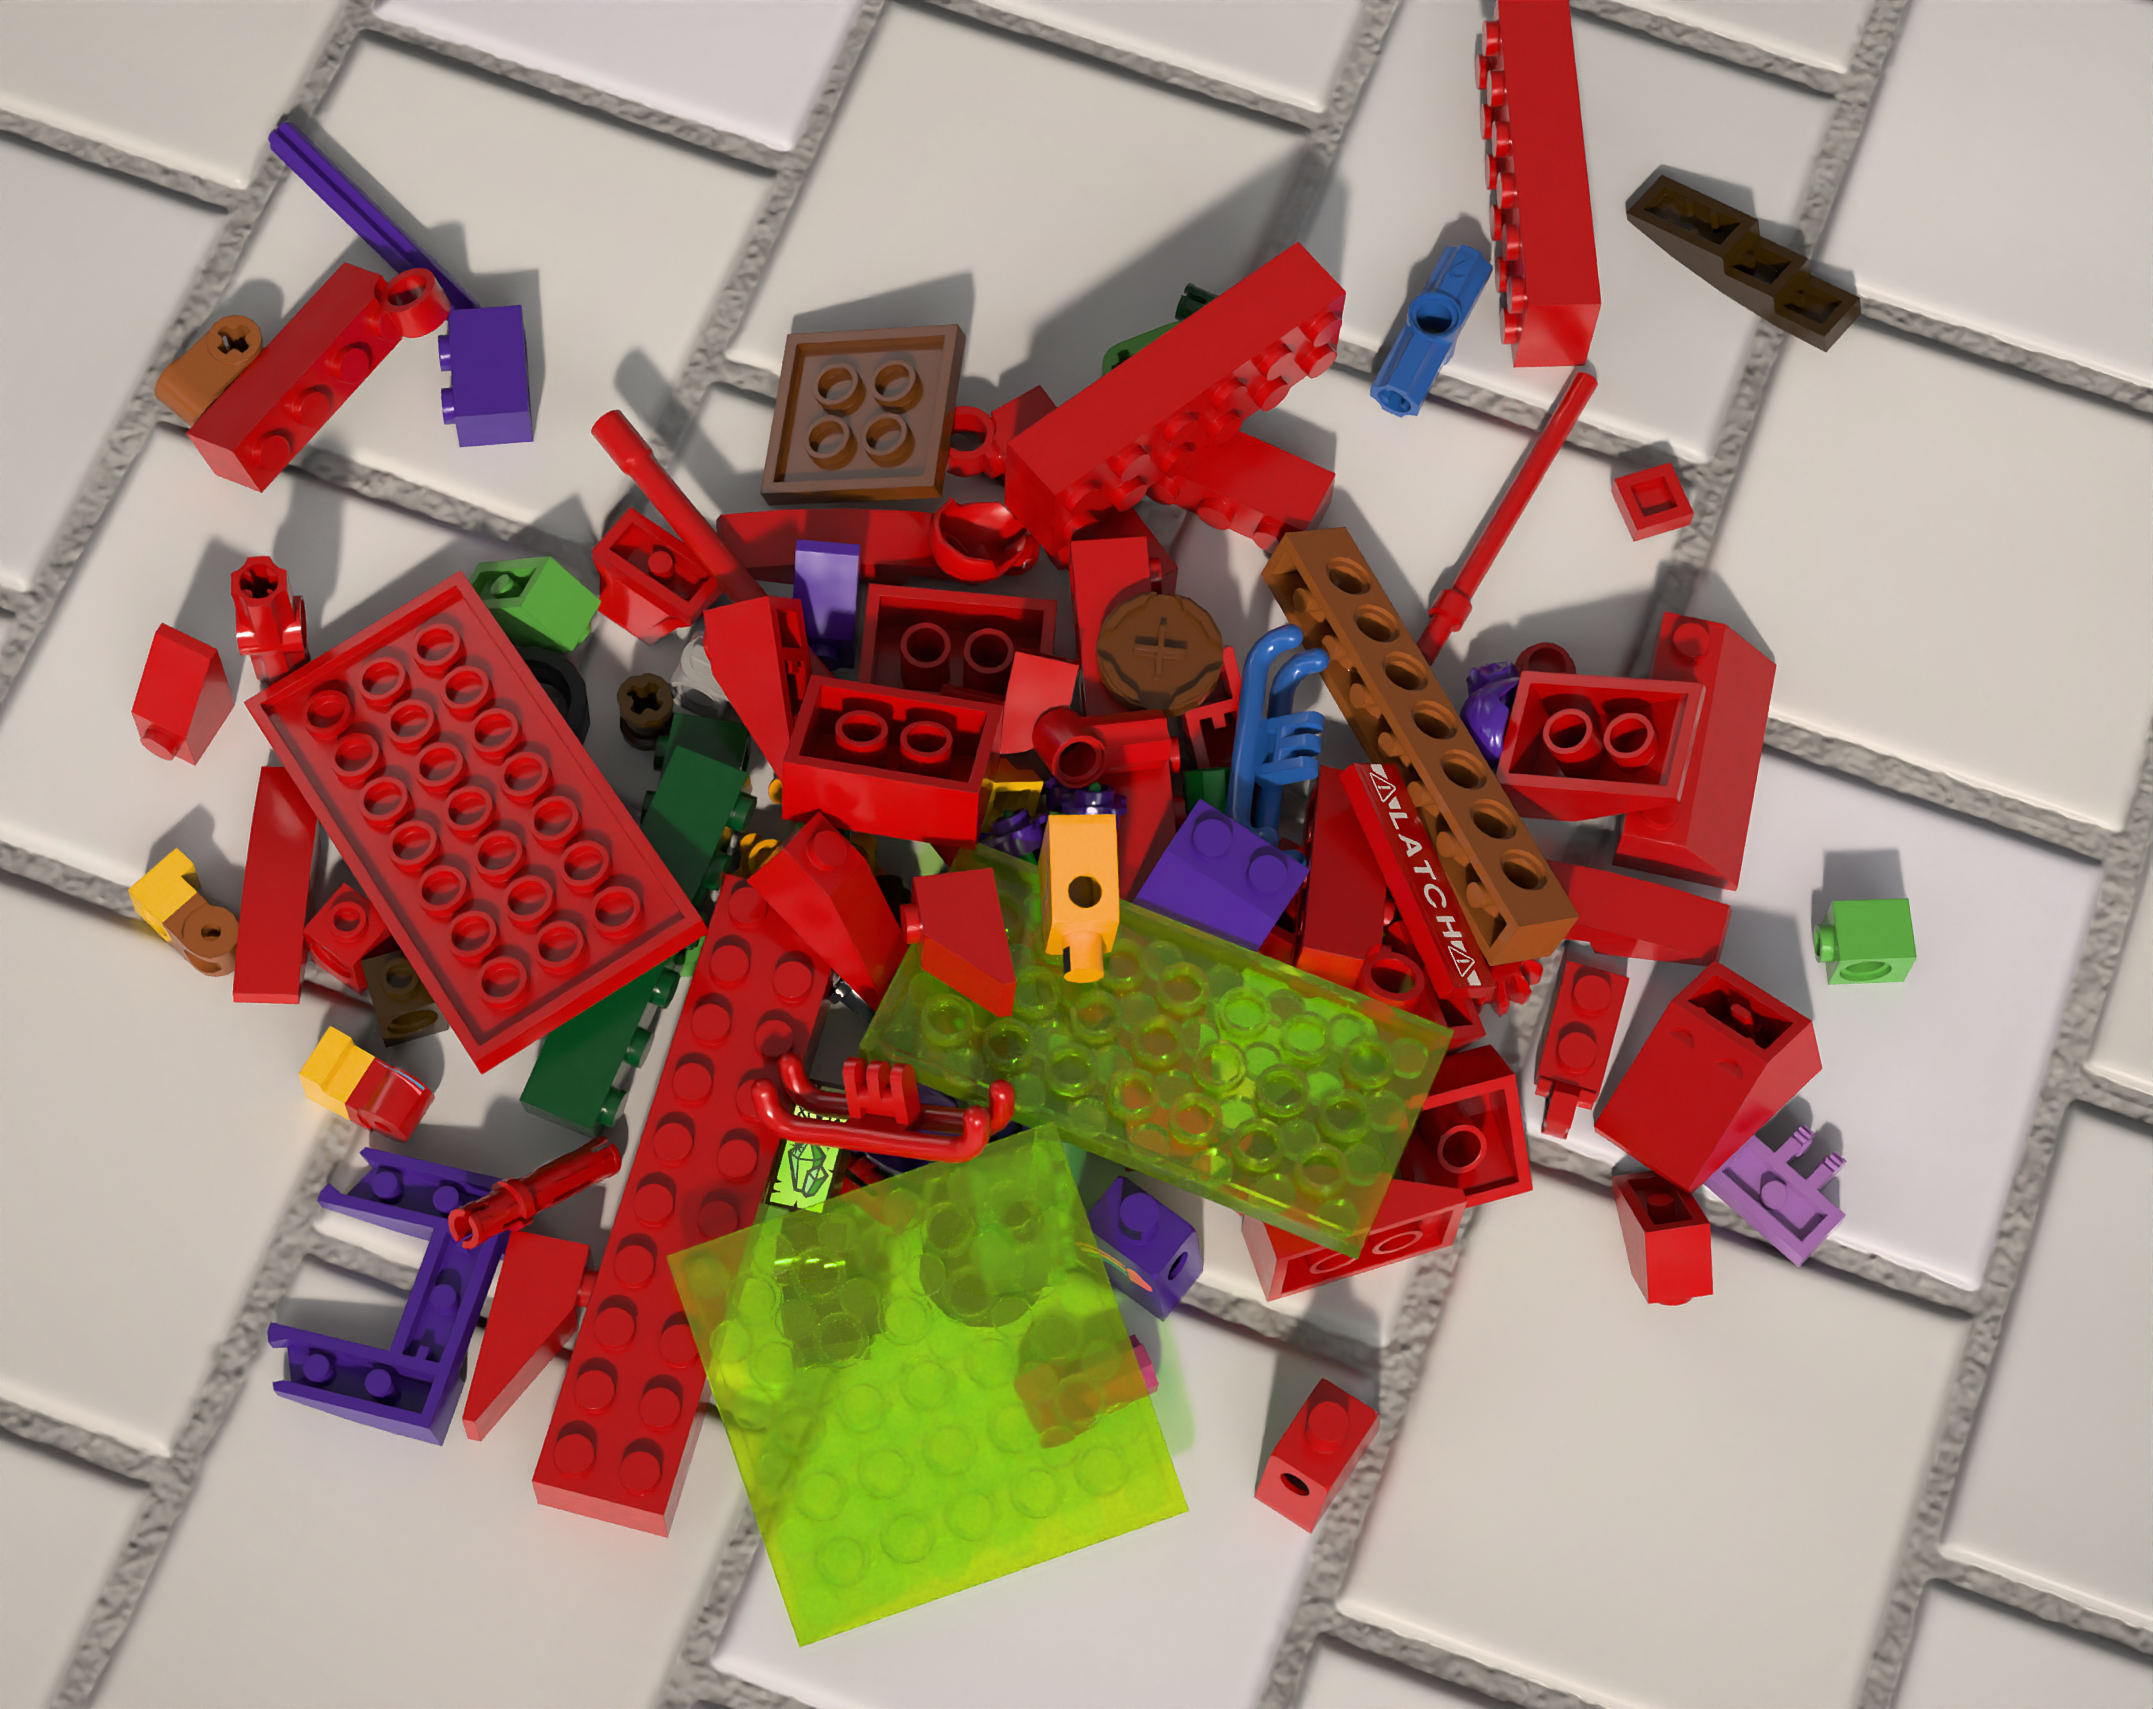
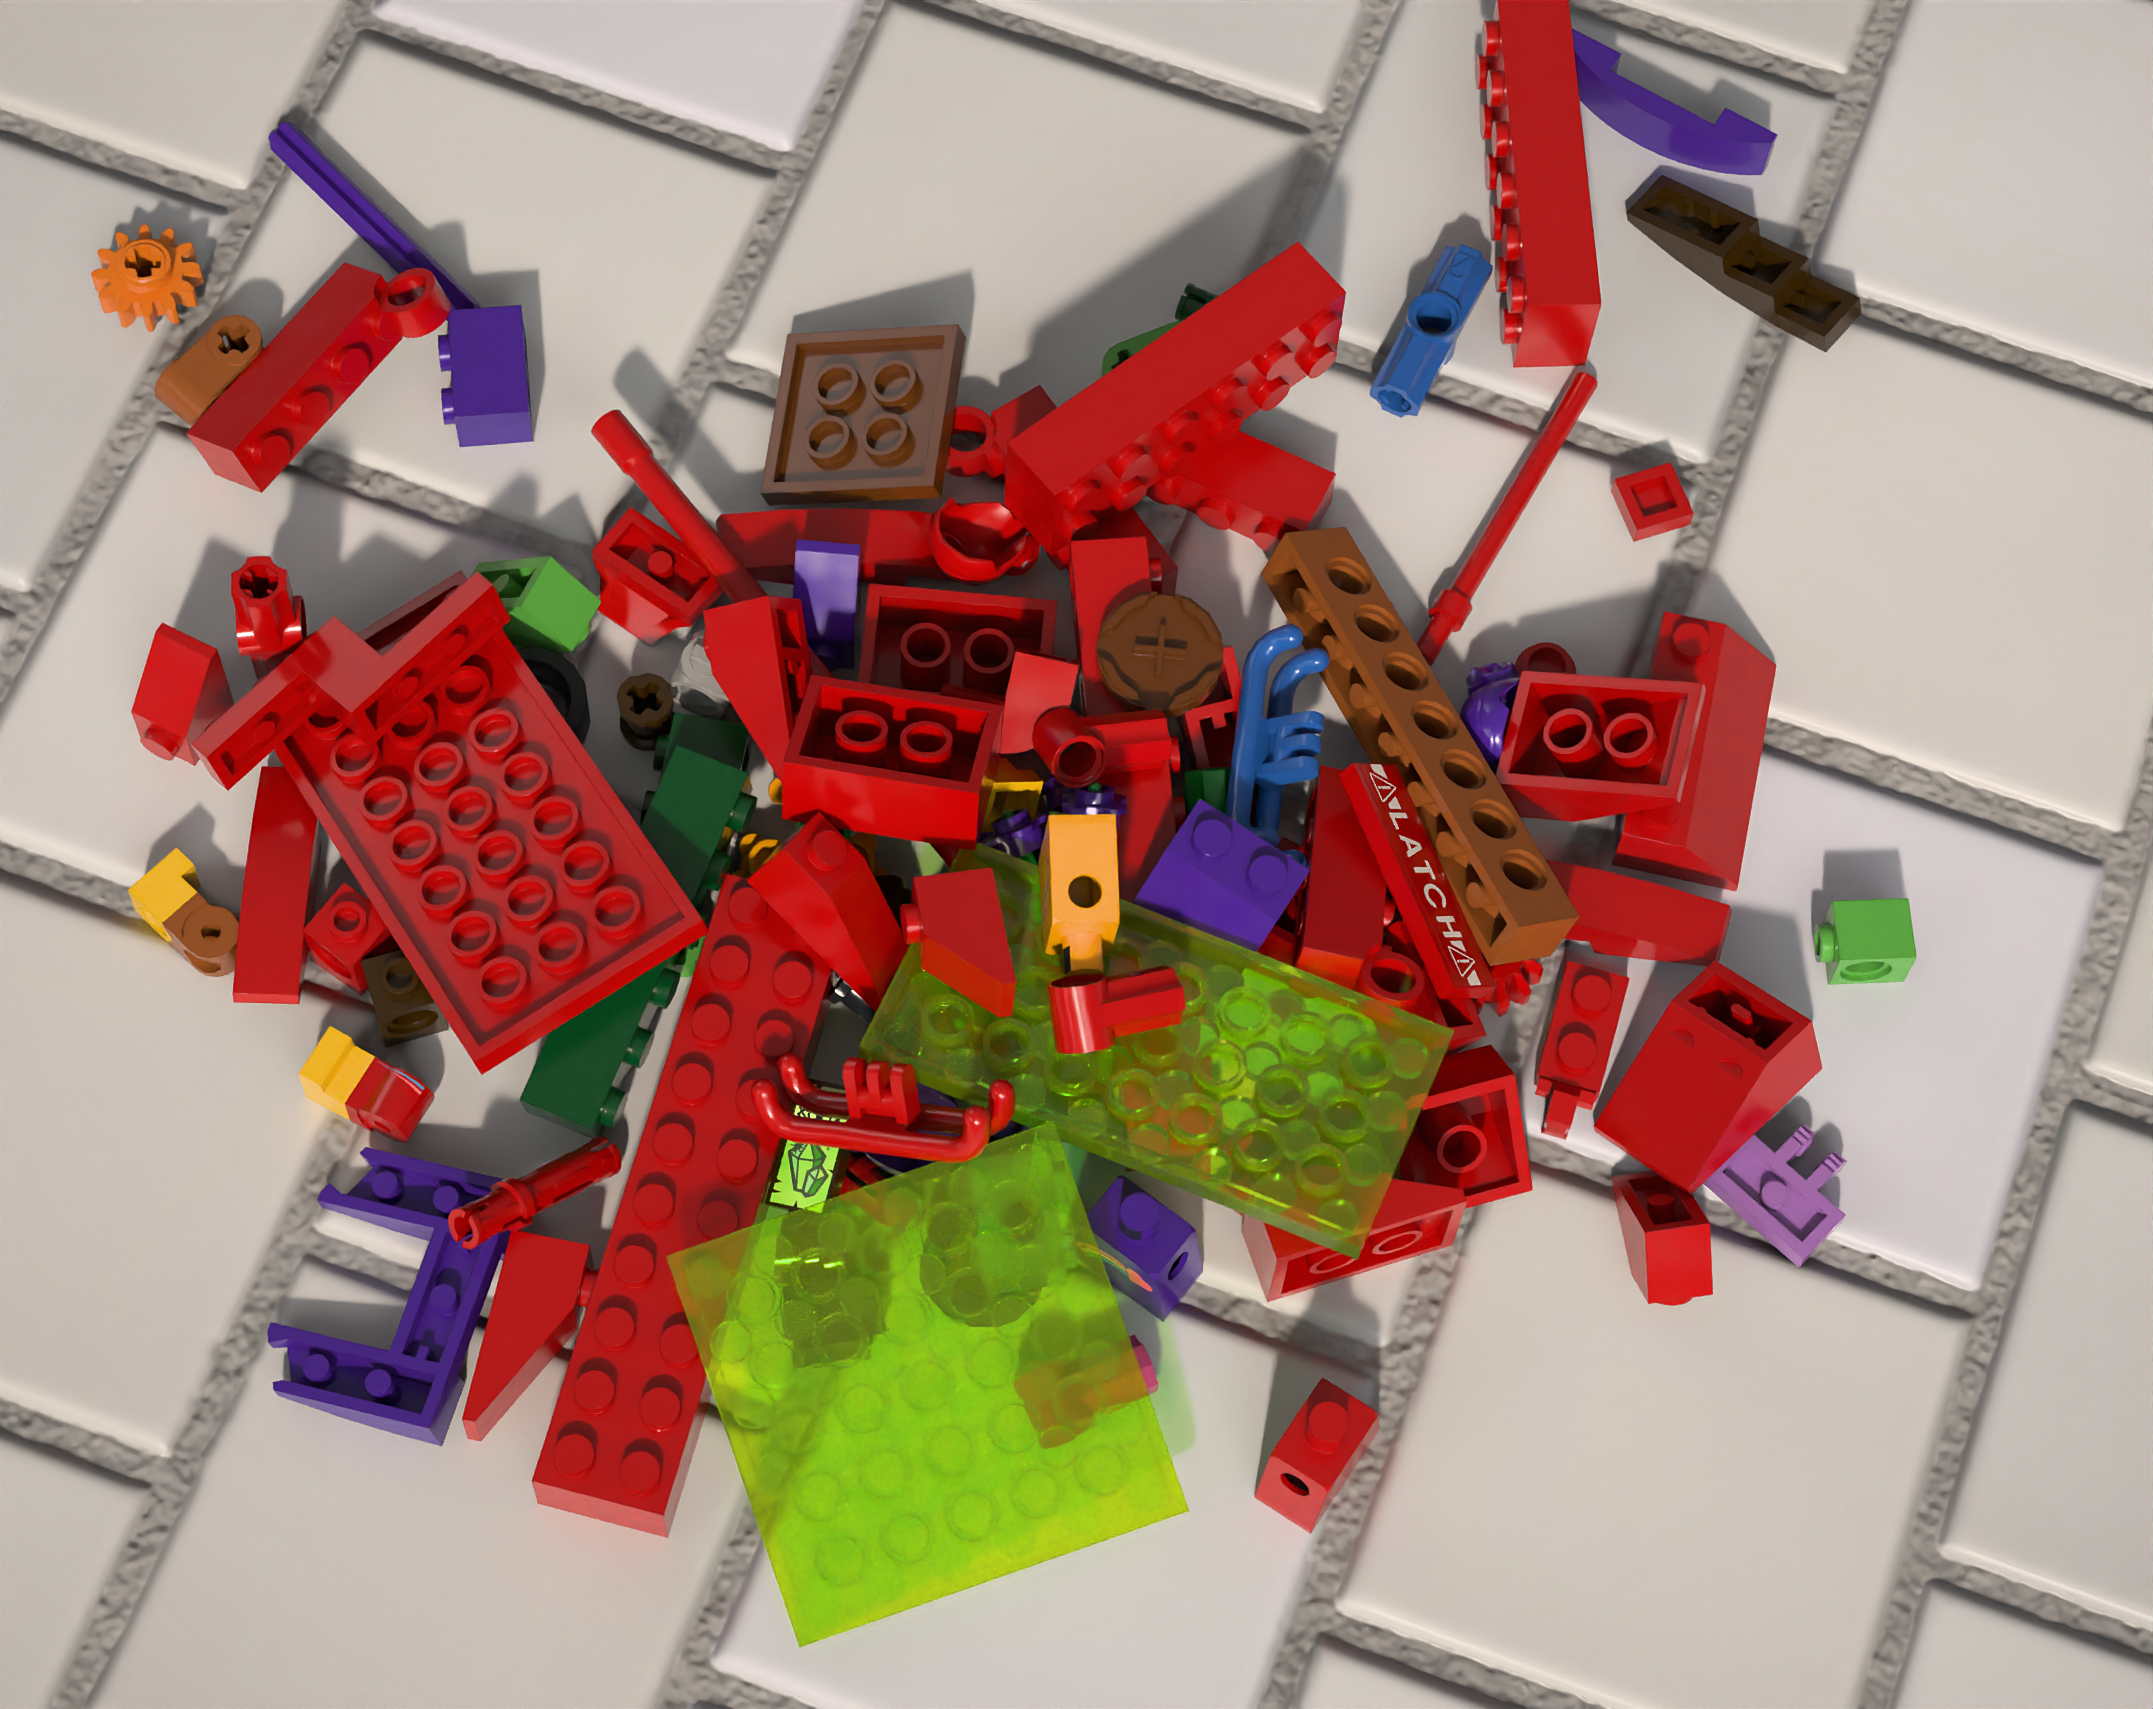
none -> orange gear [91,224,204,332]
none -> red bracket [191,571,511,791]
none -> red piece [1047,965,1186,1054]
none -> dark purple slope [1572,28,1778,175]

